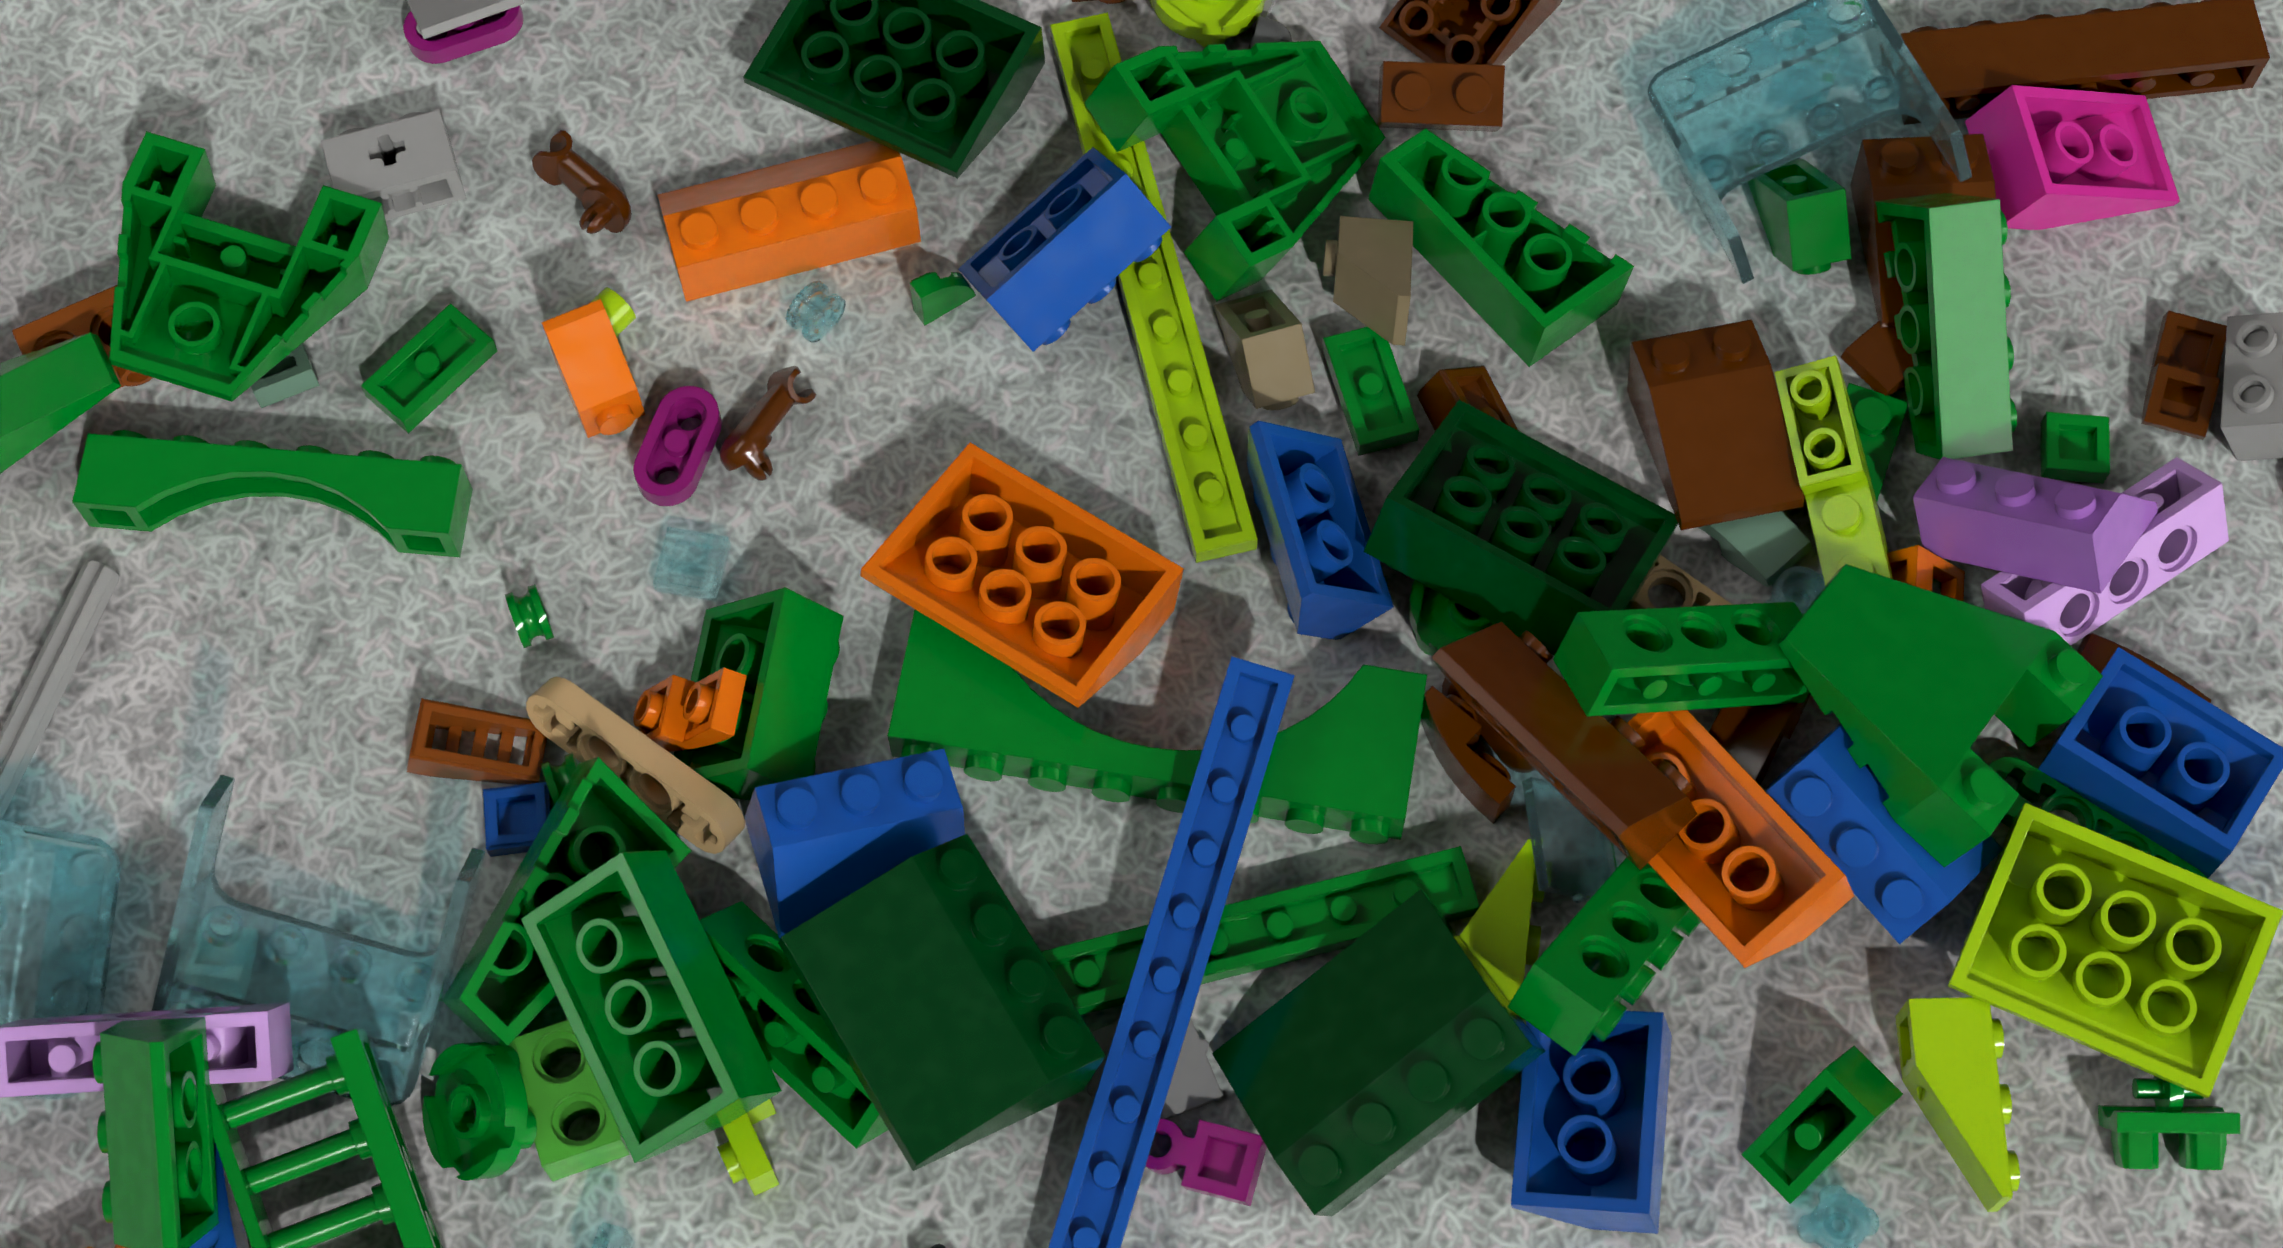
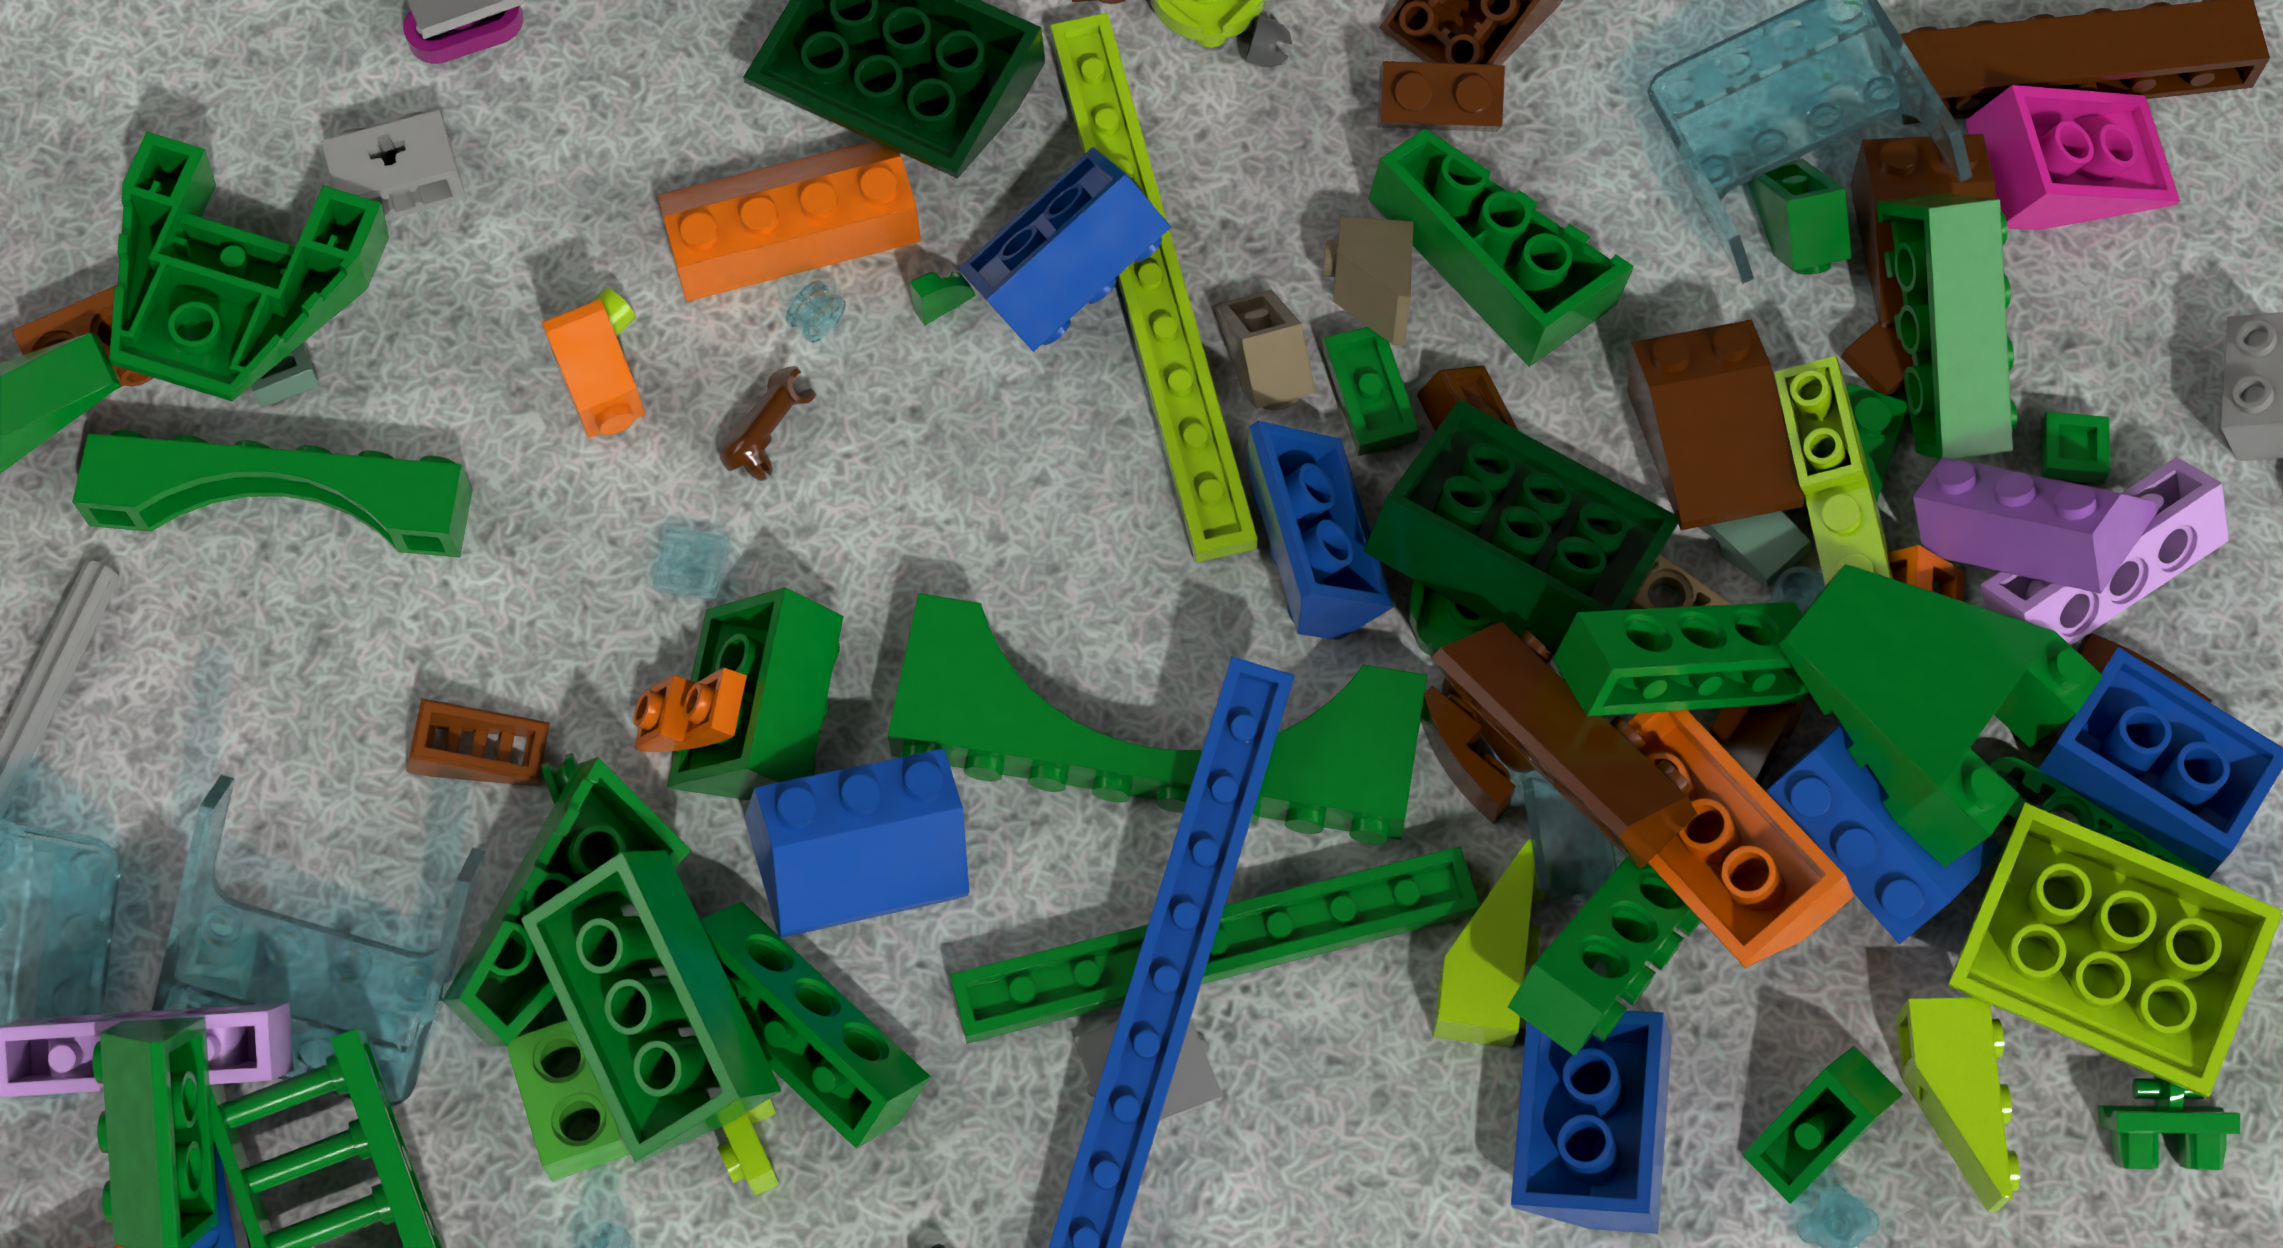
green plate [361,303,497,434] -> none
green plate [422,1042,537,1181] -> none
blue tile [483,782,552,857] -> none
green bush [505,584,555,648] -> none
tan beam [526,677,745,854] -> none
reddish brown piece [532,130,632,234] -> none
magenta plate [633,386,722,506] -> none
dark green slope [778,833,1106,1171] -> none
orange slope [860,442,1184,708] -> none
green wedge [1084,41,1386,302] -> none
magenta plate [1146,1119,1267,1206] -> none
dark green slope [1212,889,1545,1217] -> none
reddish brown slope [2141,310,2227,440] -> none

